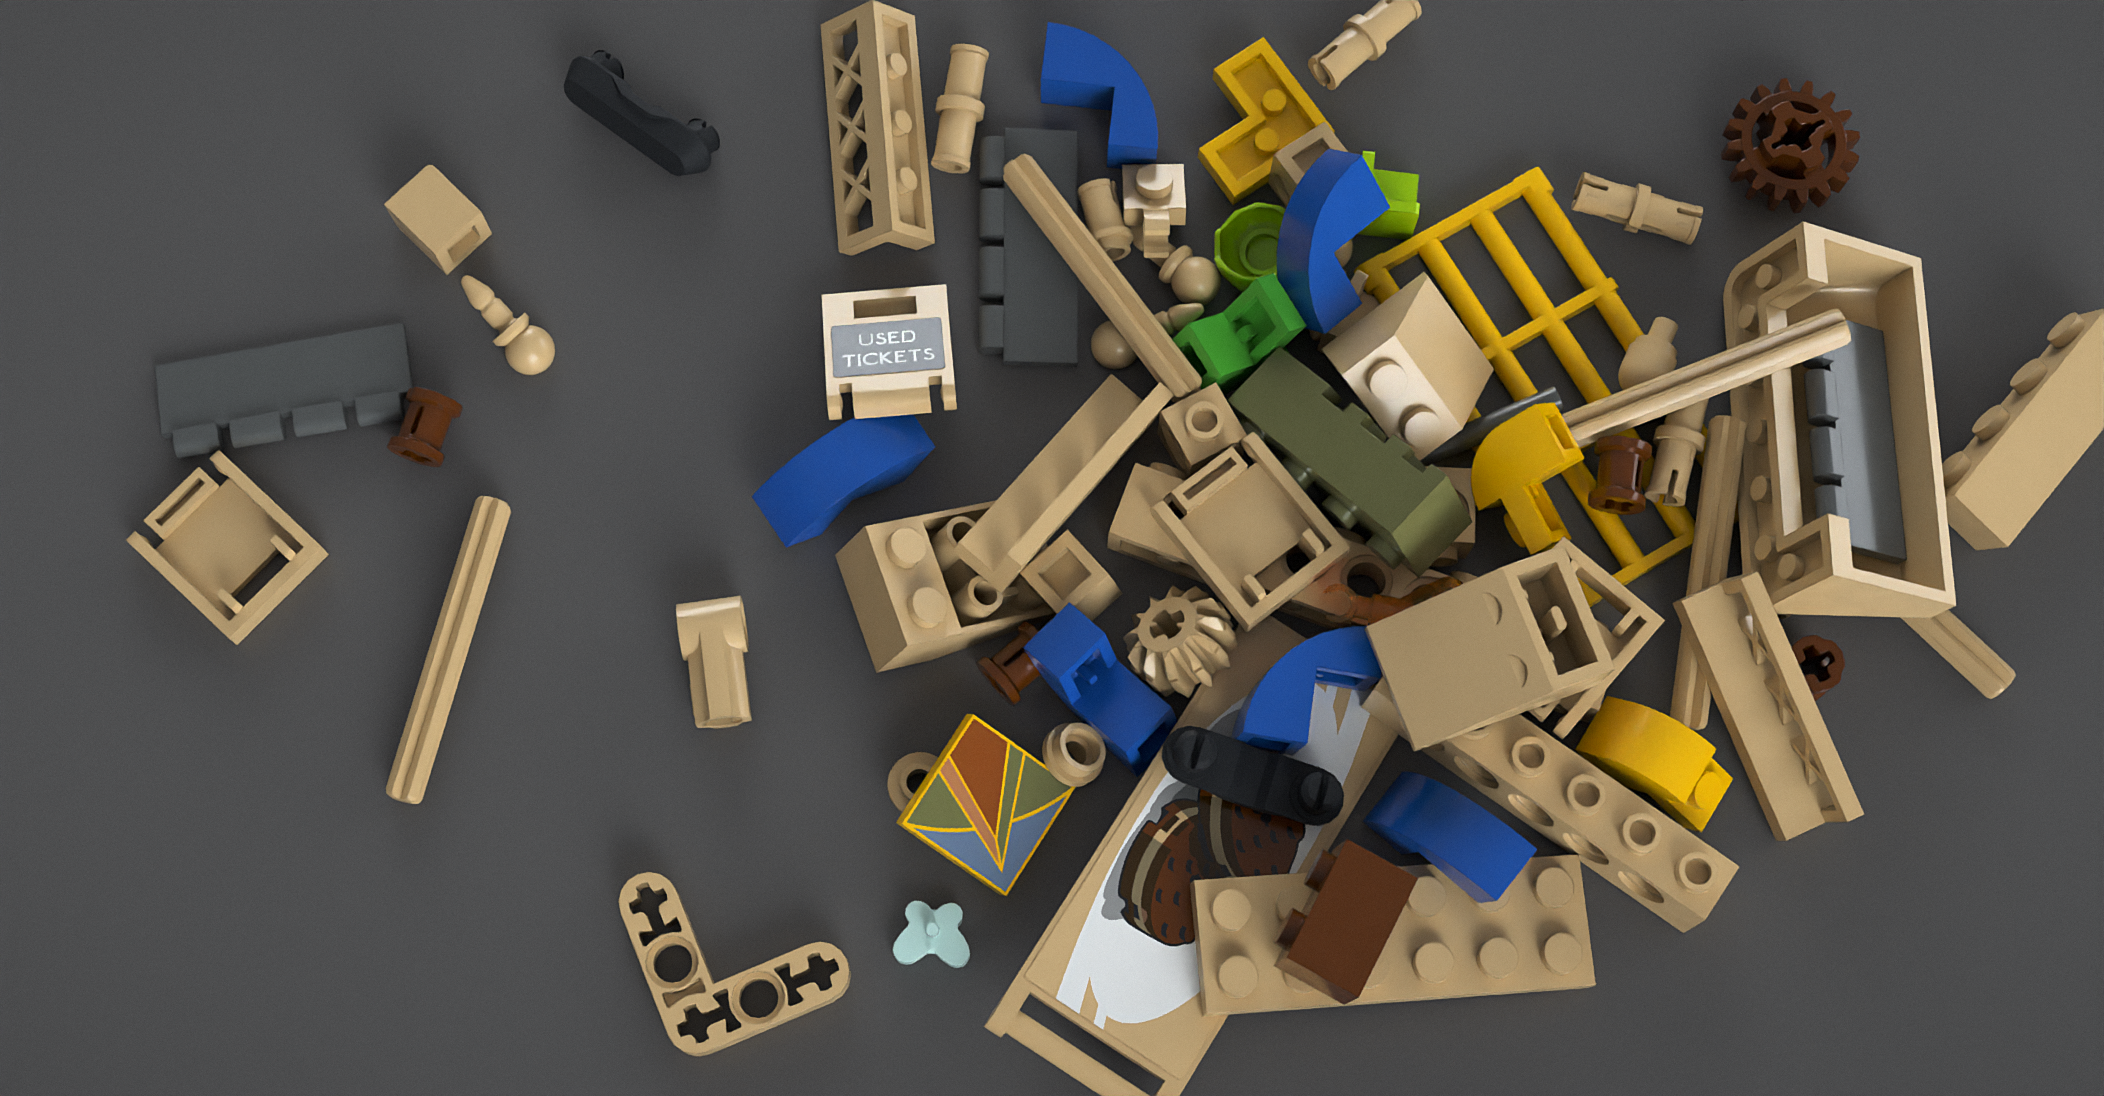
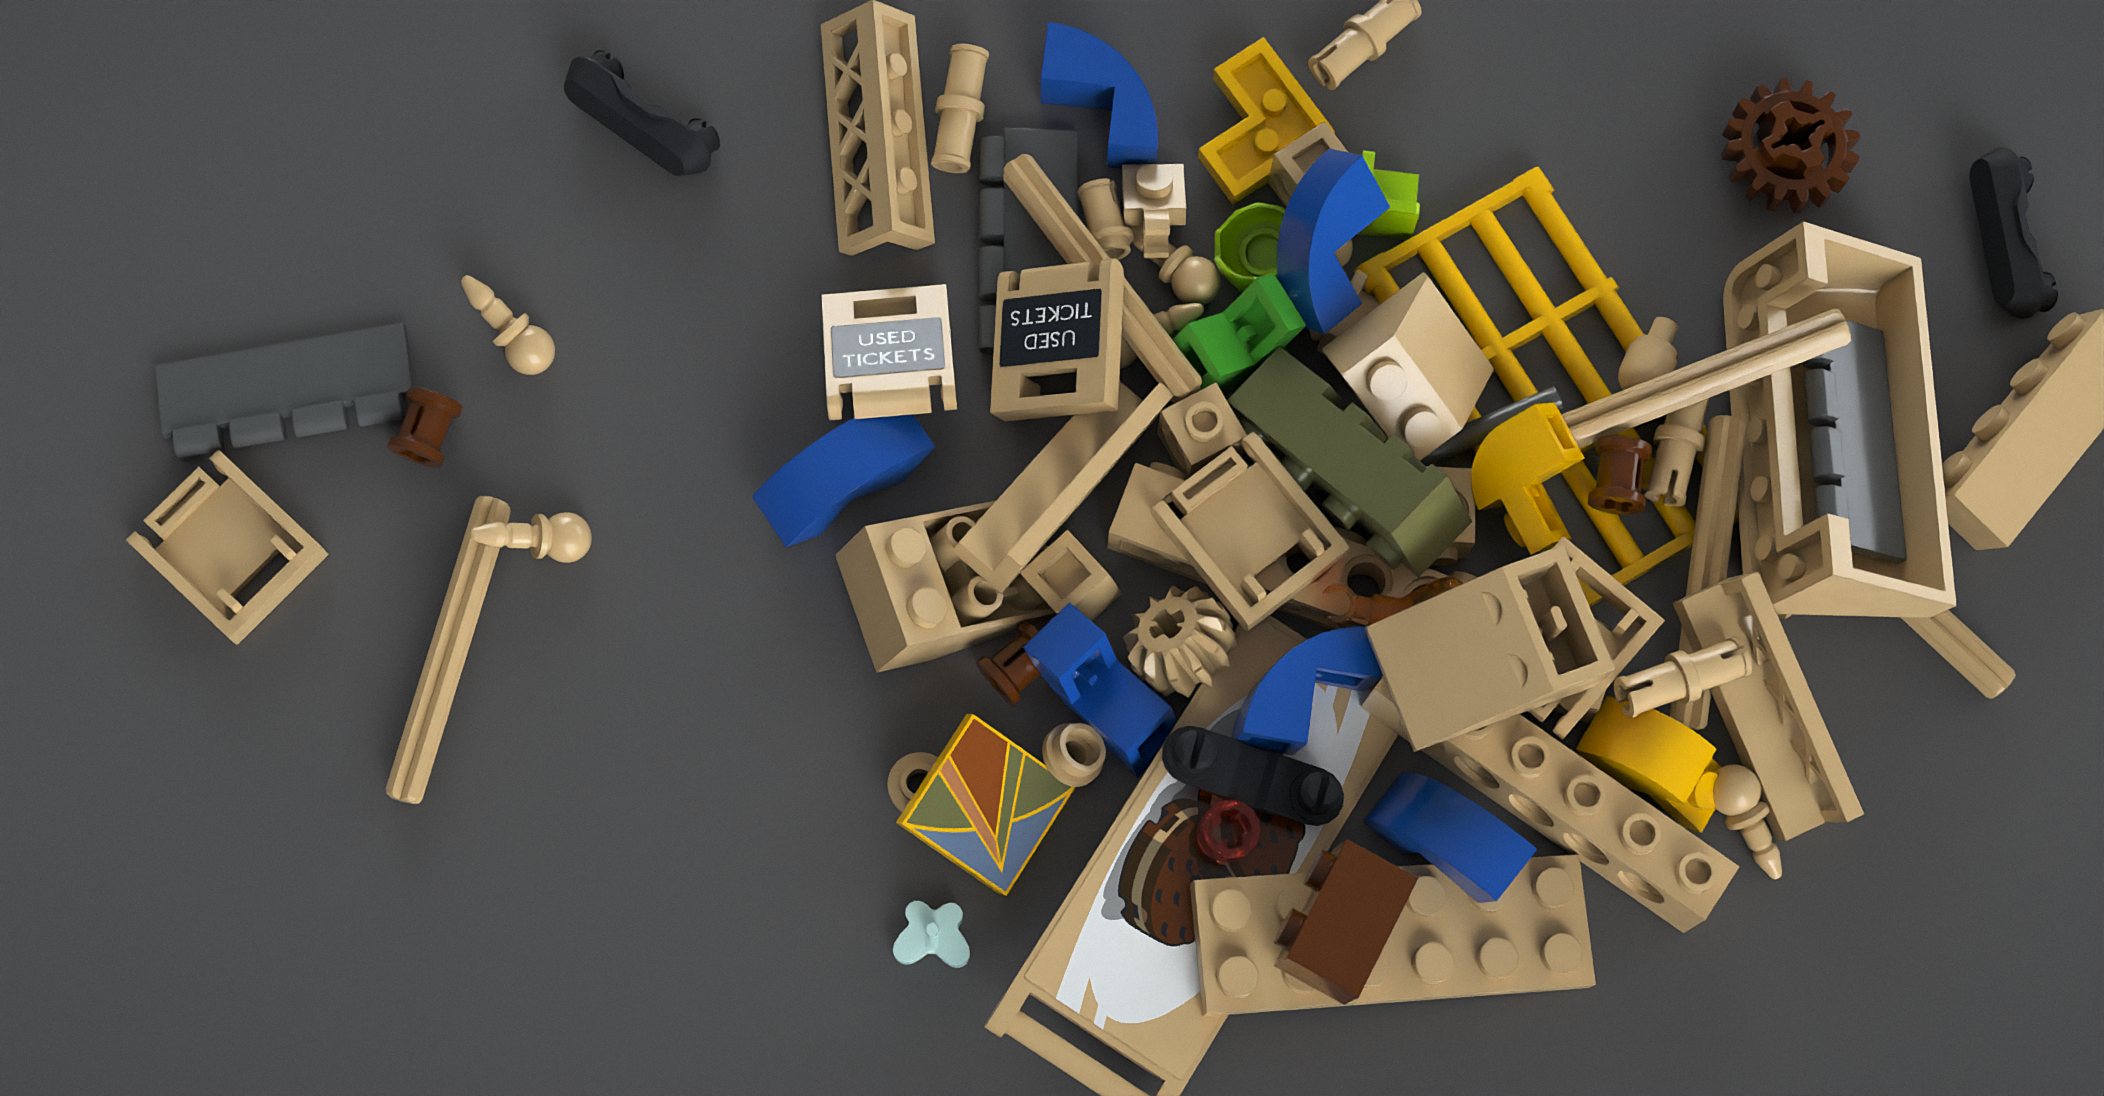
tan panel [384,165,492,275] -> none
tan beam [618,872,851,1057] -> none
tan piece [676,596,752,729] -> none
tan pin [1571,172,1703,245] -> none
reddish brown bush [1791,635,1846,701] -> none
none -> tan bar [469,512,592,563]
none -> tan container [990,258,1124,421]
none -> clear red bush [1196,799,1261,863]
none -> tan pin [1614,636,1752,718]
none -> tan bar [1713,764,1782,880]
none -> black piece [1969,147,2059,319]

